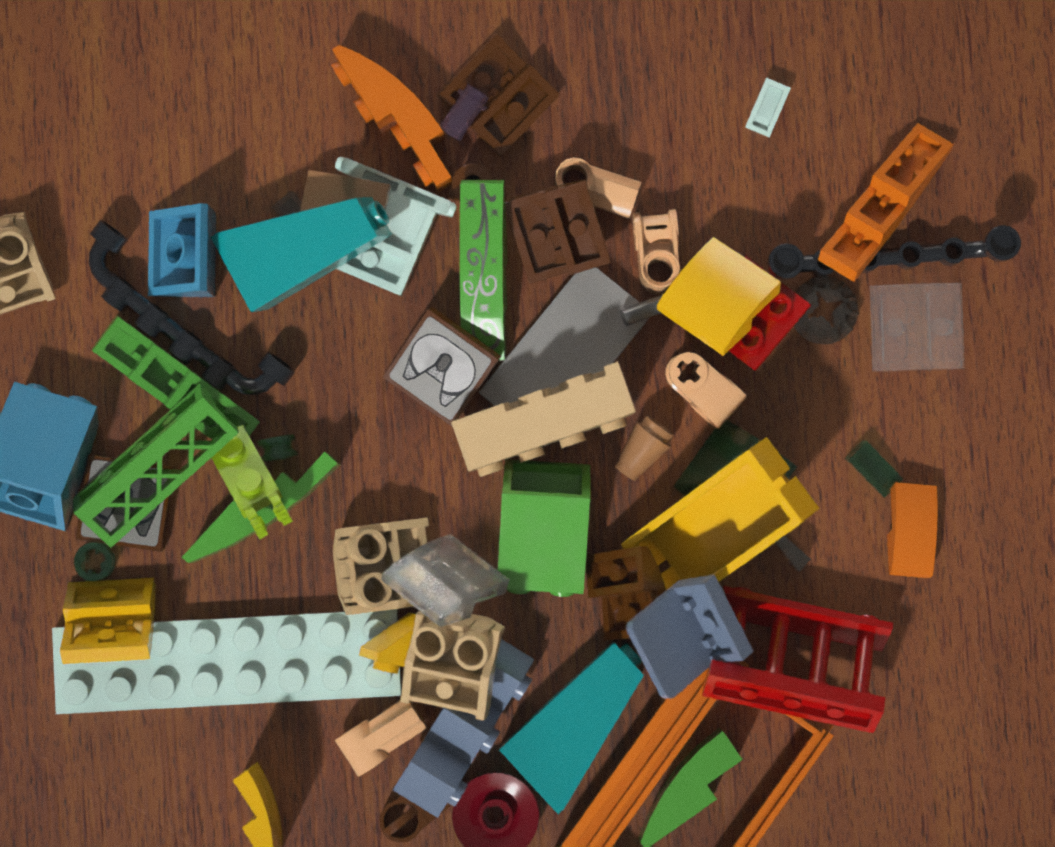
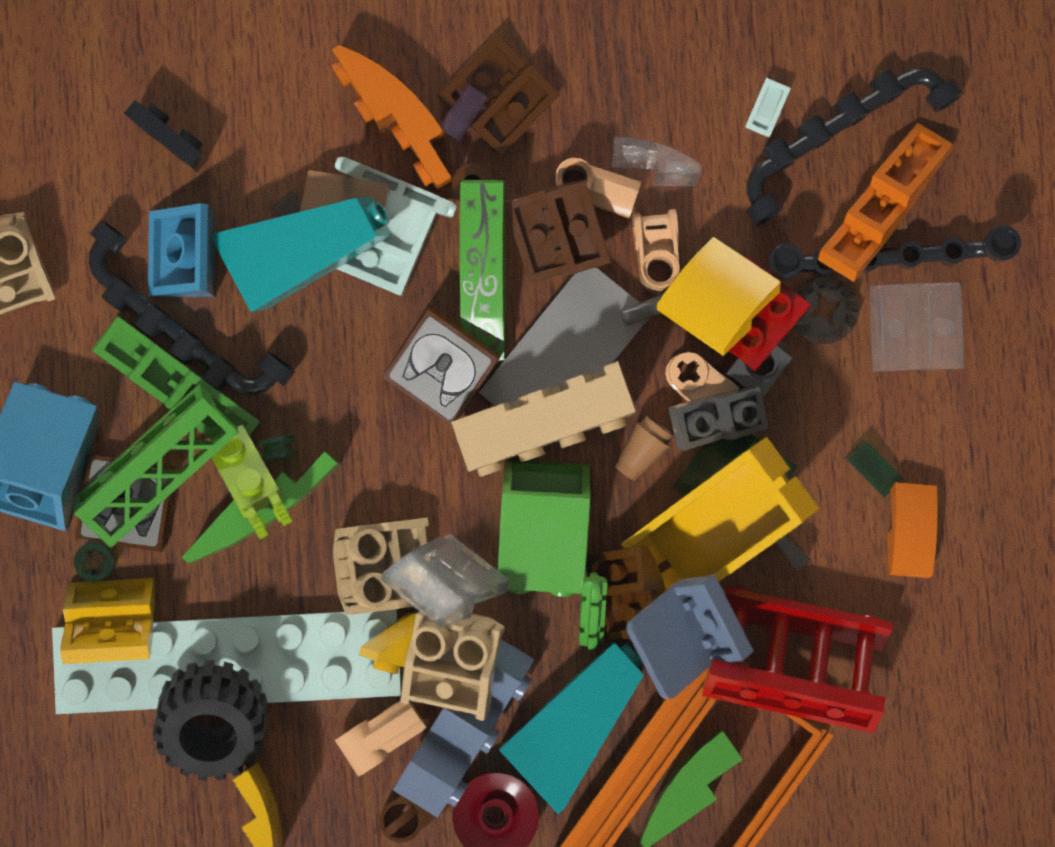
none -> black plate [124,100,207,173]
none -> black tyre [153,660,268,781]
none -> bright green axle [578,573,608,650]
none -> clear slope [611,136,702,187]
none -> dark grey slope [668,386,769,451]
none -> dark grey brick [725,341,792,398]
none -> black bar [746,68,964,226]

